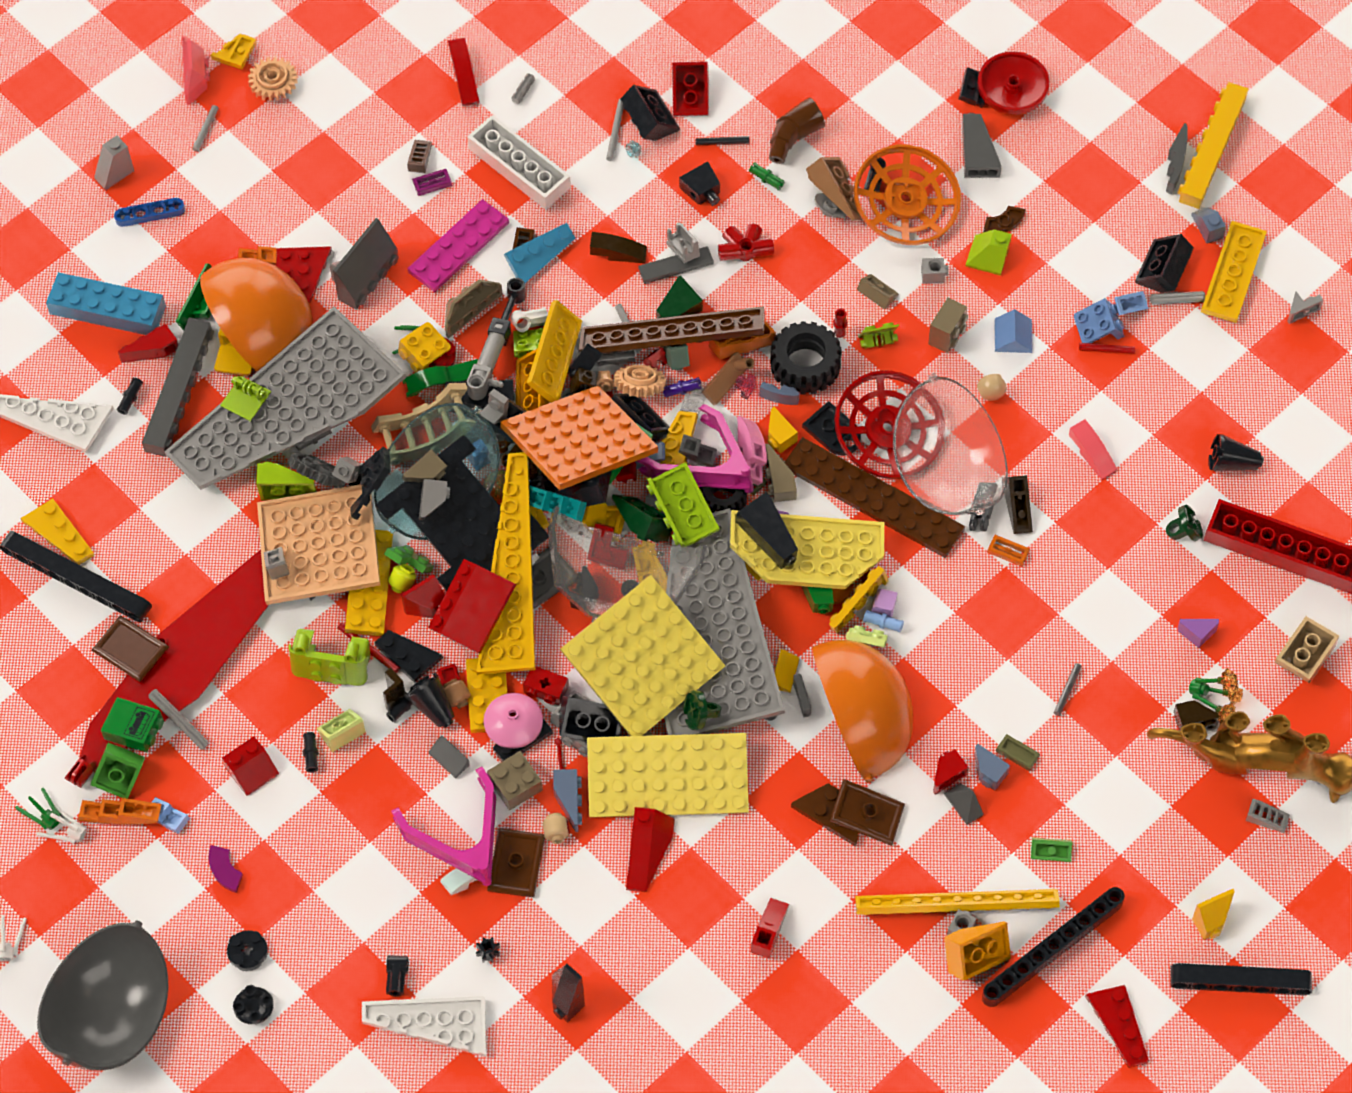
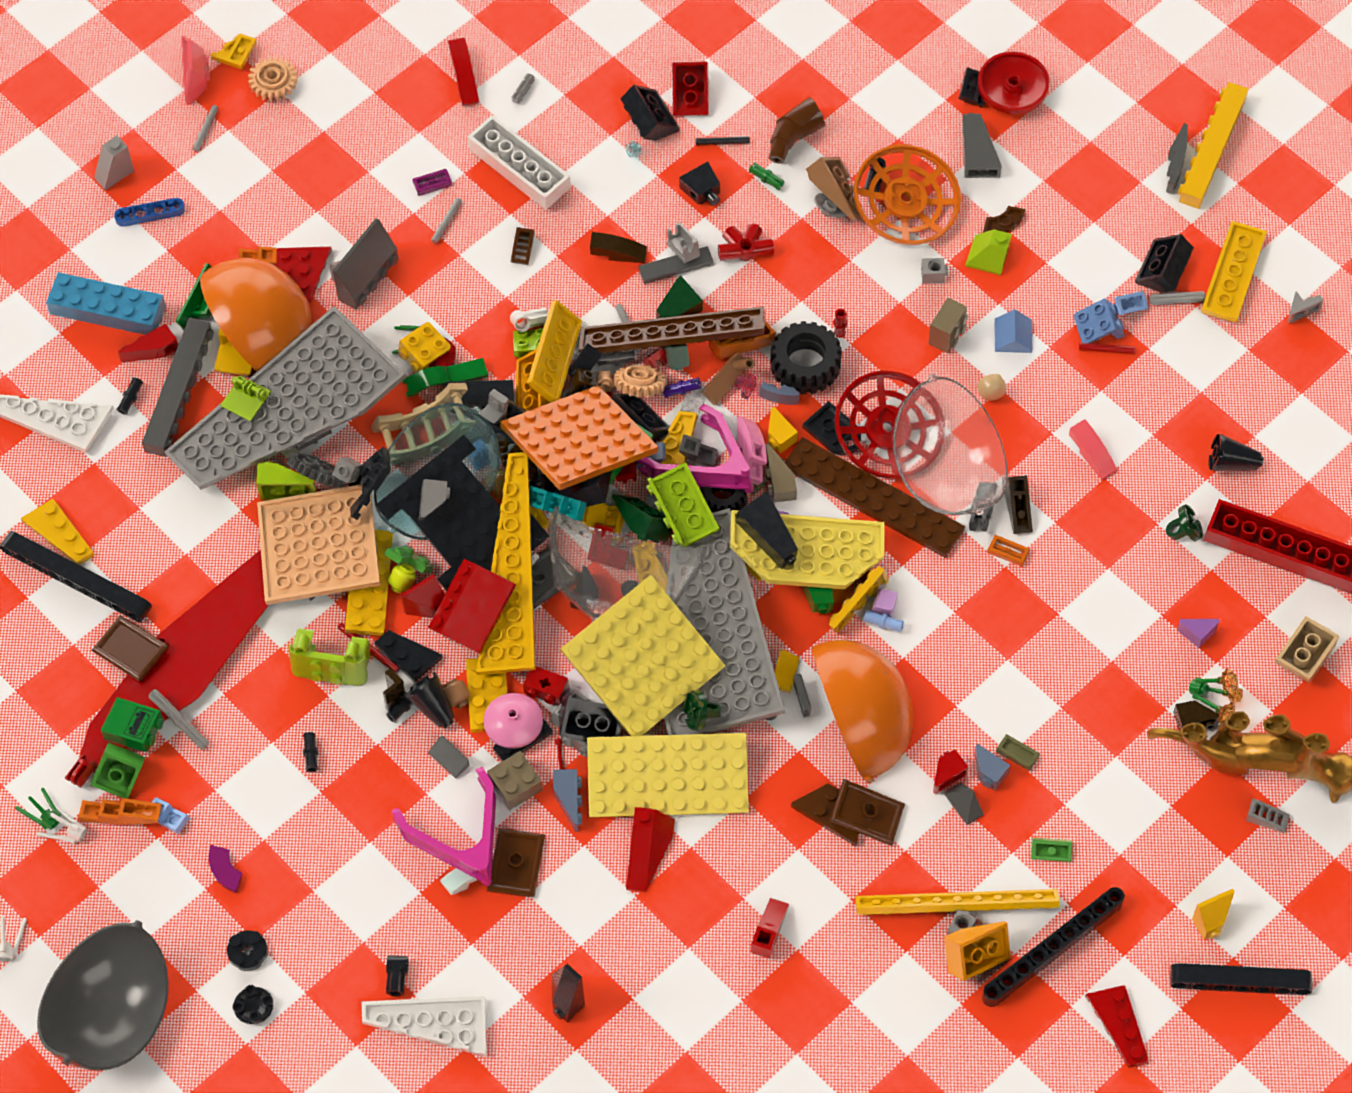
red slope [222,736,279,796] -> none
light grey slope [264,547,290,580] -> none
yellowish green slope [316,709,366,753] -> none
dark tan slope [402,449,447,482] -> none
reddish brown slope [407,140,432,173] -> none
dark pink plate [407,199,509,293] -> none
red tile [436,663,461,689] -> none
dark tan wedge [445,279,503,339] -> none
light grey piece [467,278,526,400] -> none
black gear [476,937,500,963] -> none
dark azure wing [504,223,576,283] -> none
tan head [543,813,570,844] -> none
light grey bar [606,99,624,161] -> none
yellowish green slope [846,626,888,648] -> none
dark tan slope [857,274,899,309] -> none
lime hinge [858,322,899,349] -> none
flat silver bar [1053,663,1082,716] -> none
sand blue slope [1191,208,1226,244] -> none
none -> light grey bar [431,198,462,244]

